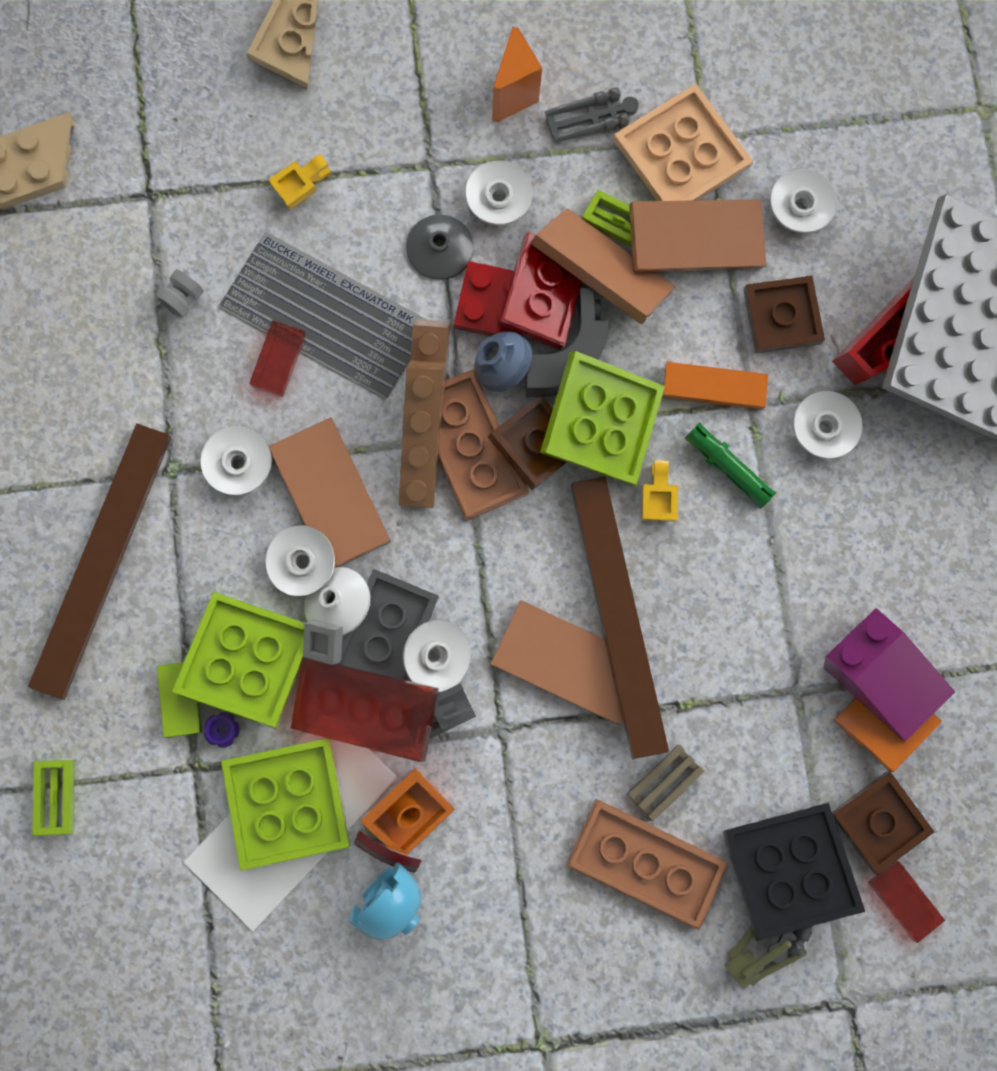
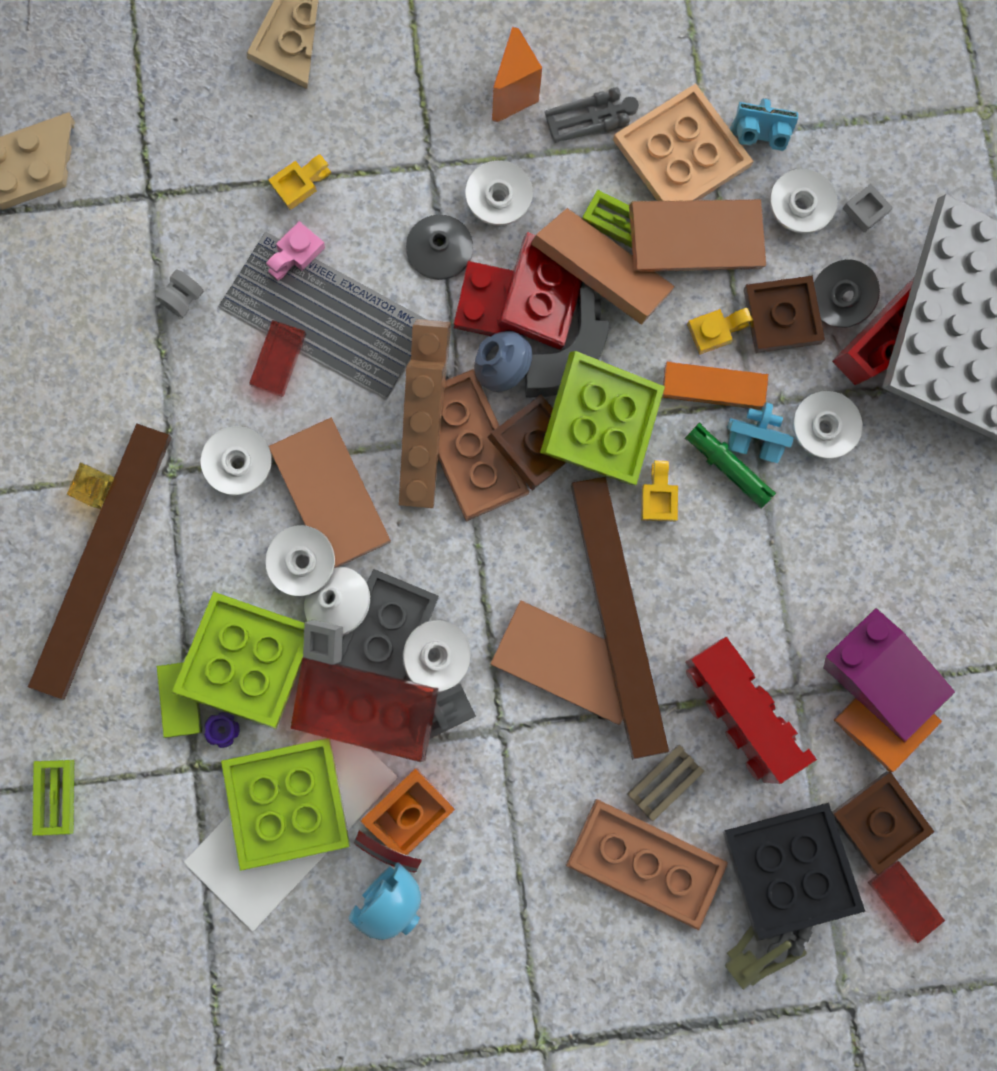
none -> clear yellow plate [66,462,114,509]
none -> bright pink plate [266,221,325,281]
none -> red wedge [685,636,817,784]
none -> yellow plate [687,308,752,355]
none -> medium azure hips [727,402,794,463]
none -> medium azure hips [730,98,798,151]
none -> dark grey dish [814,259,880,328]
none -> light grey plate [842,183,893,233]

